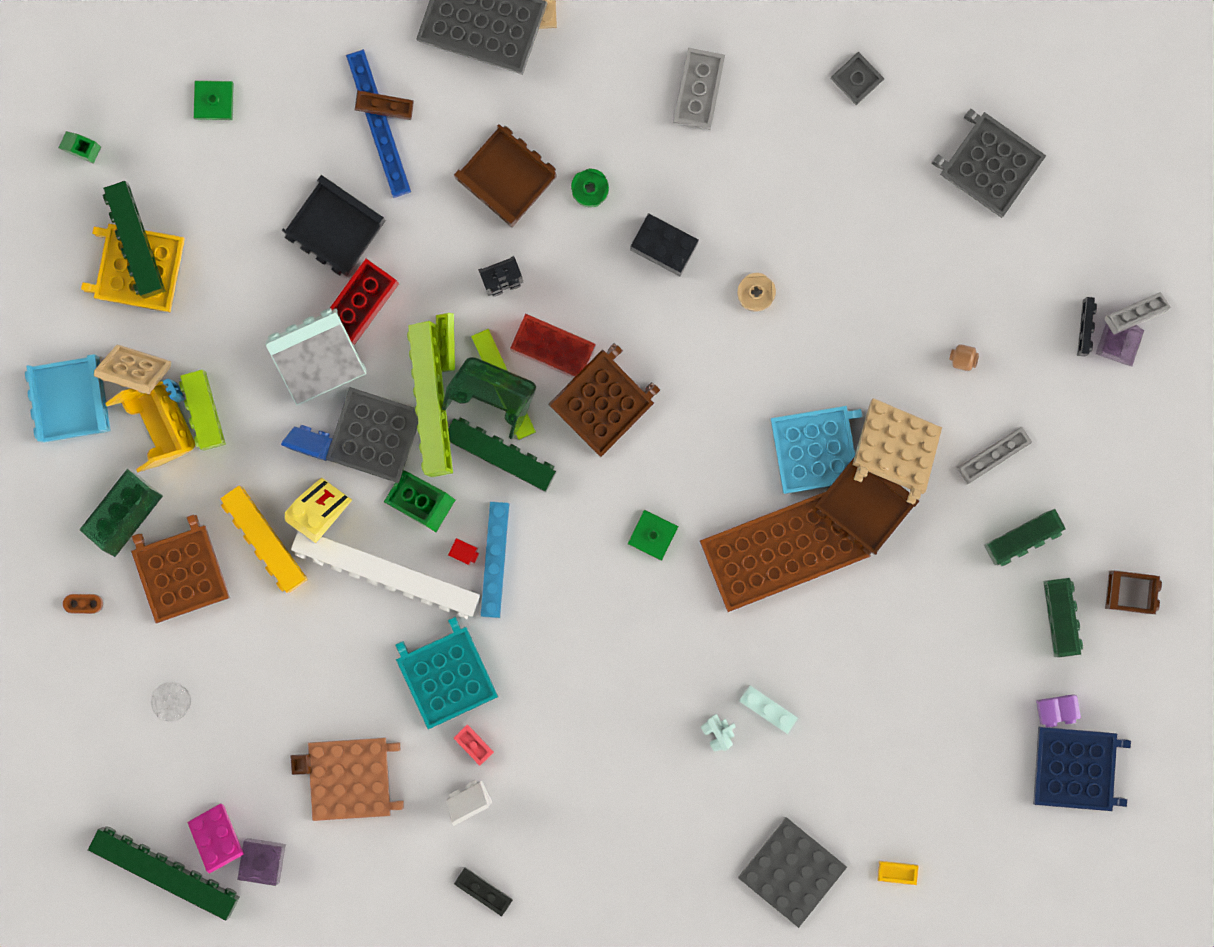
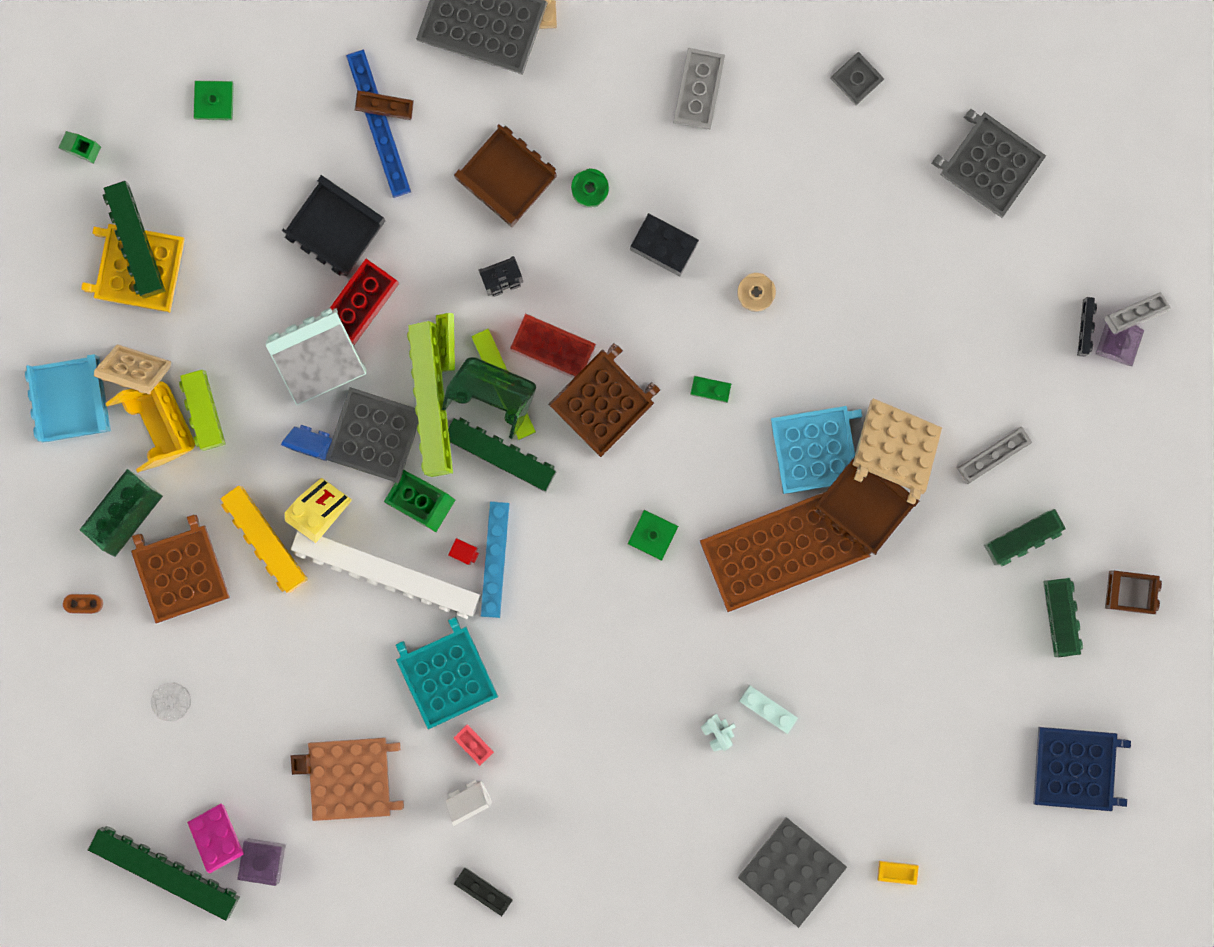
dark azure tile [162,379,185,403] -> none
medium nougat head [949,344,979,371] -> none
medium lavender brick [1036,694,1081,727] -> none
none -> green plate [690,376,732,403]

